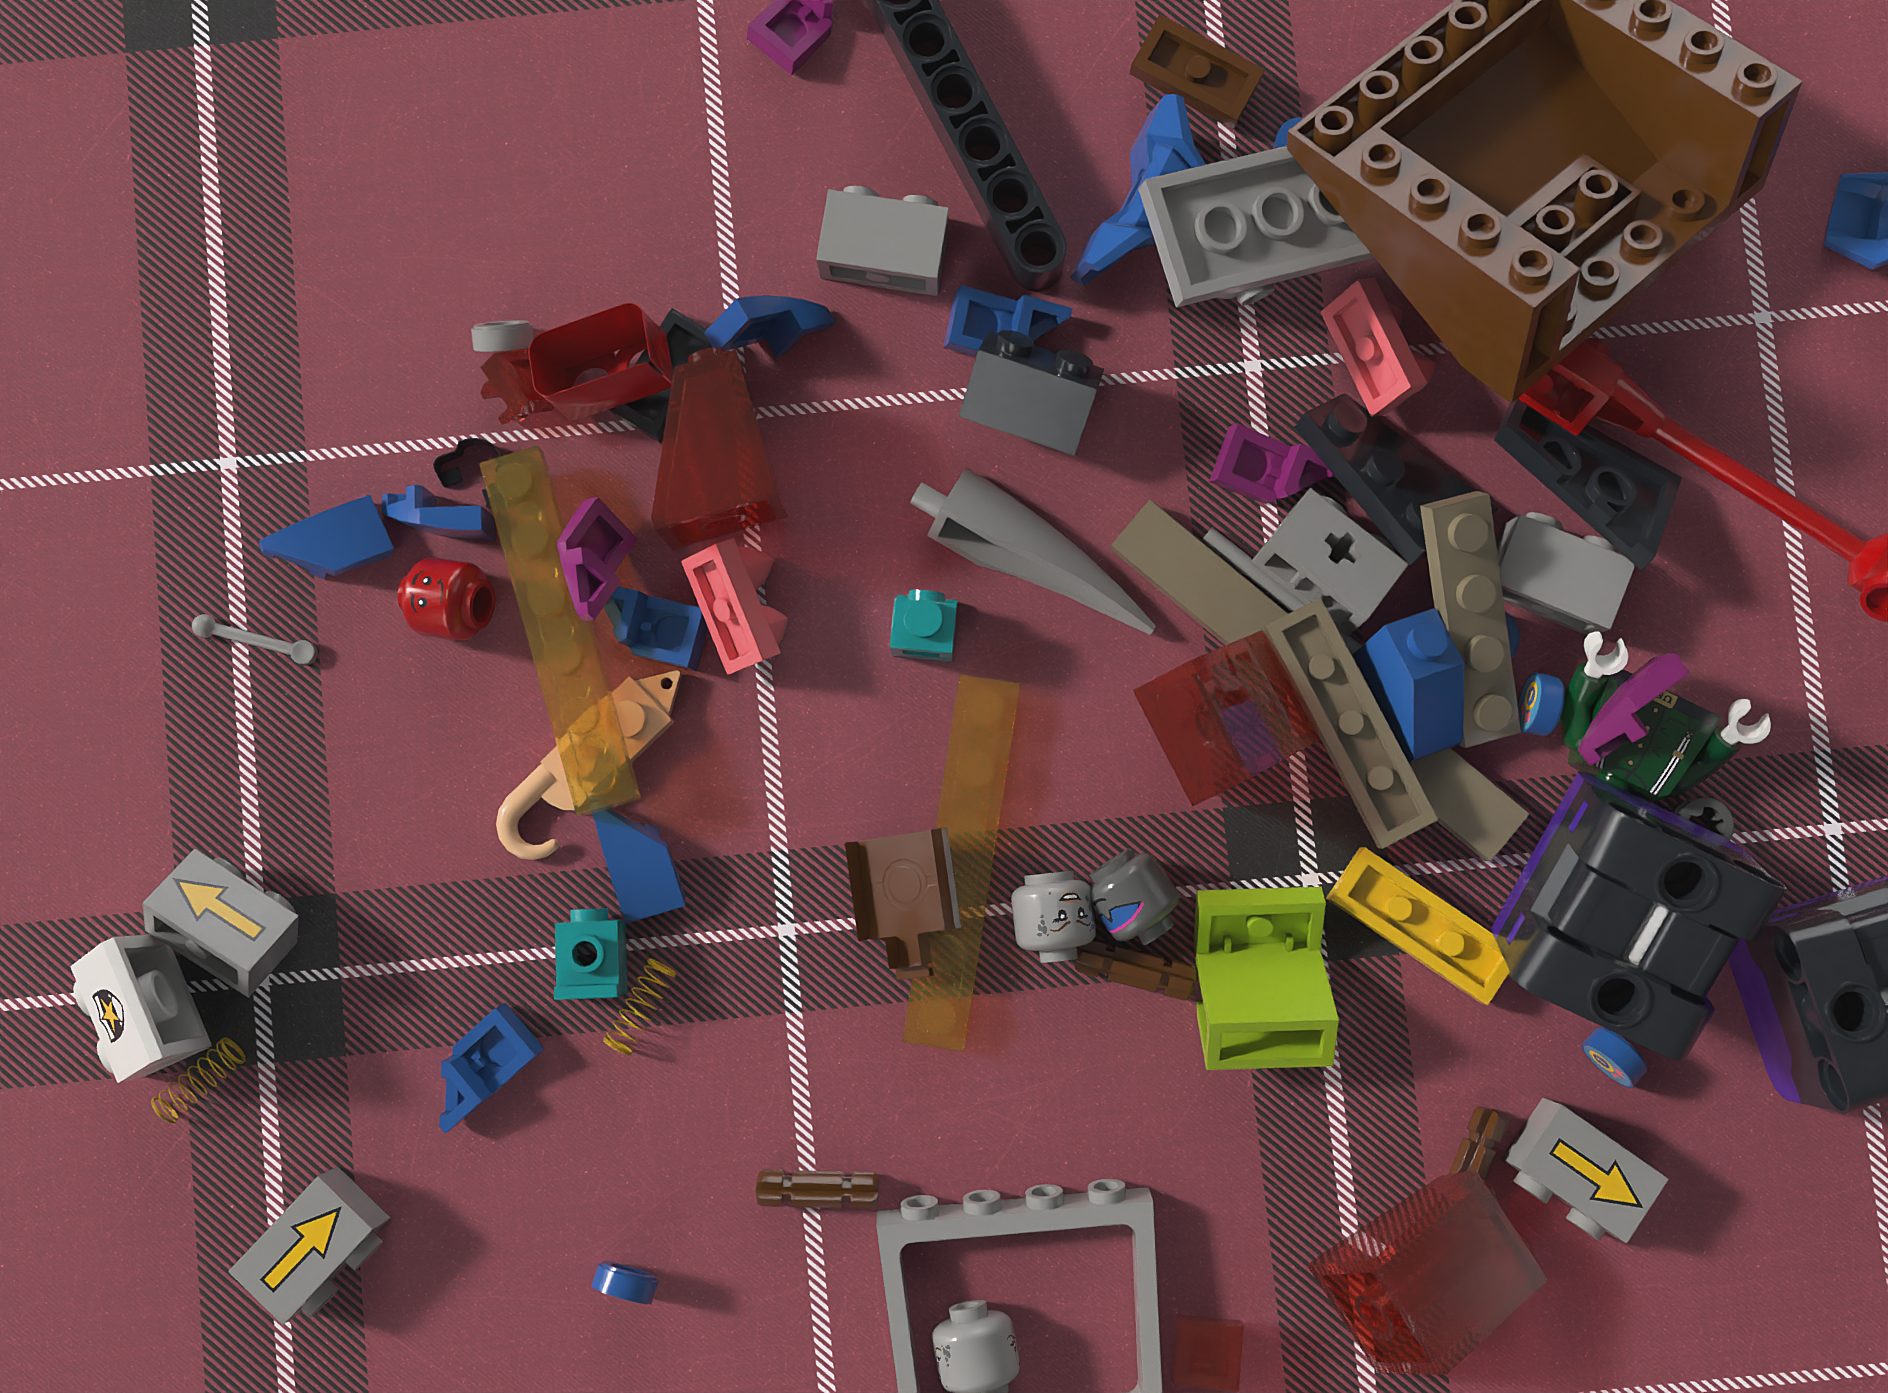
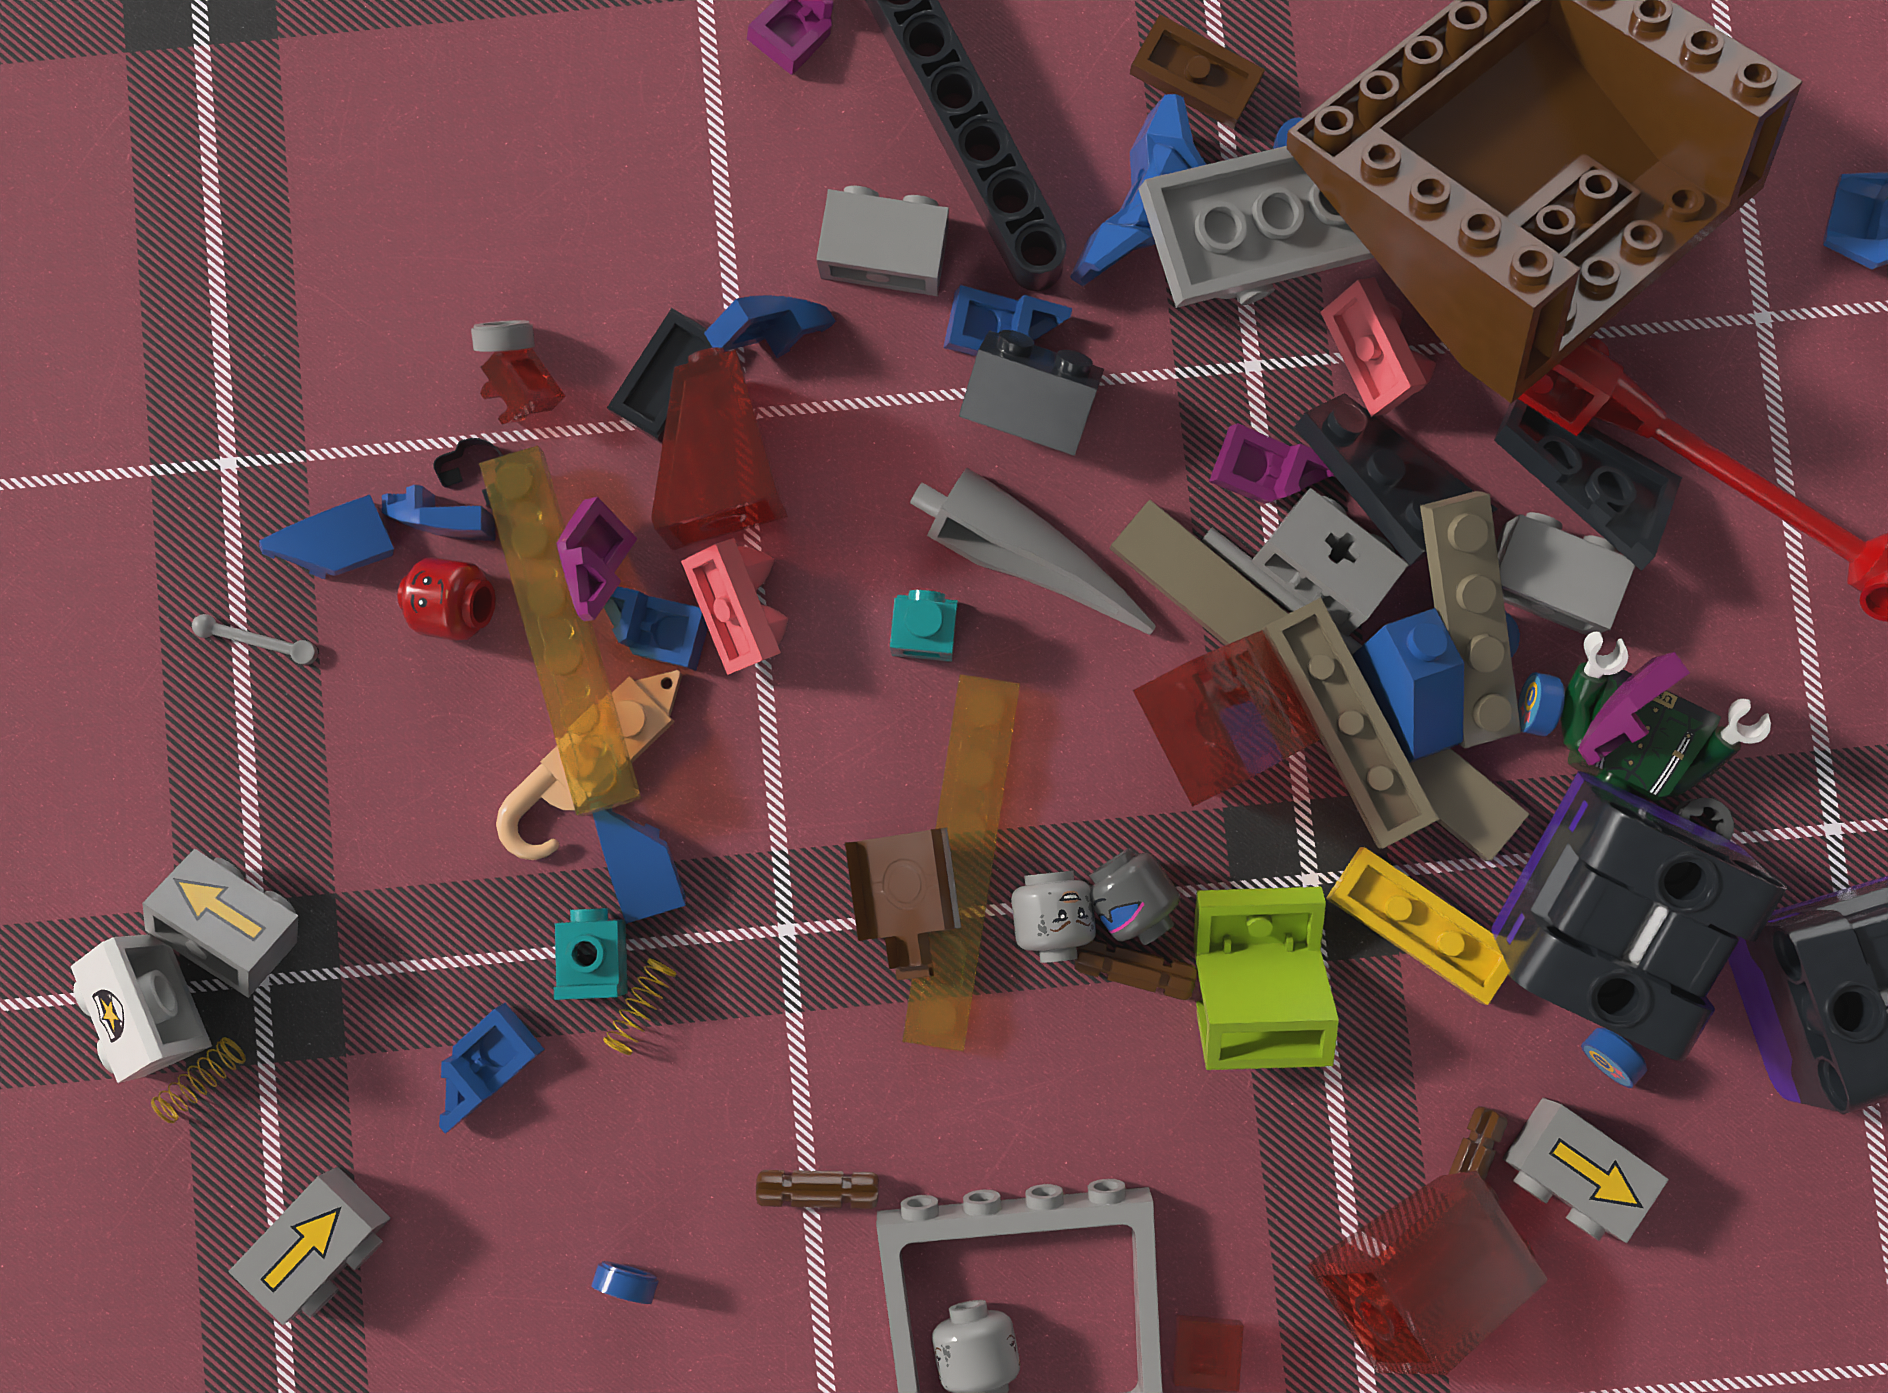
red piece [529,302,675,422] -> none

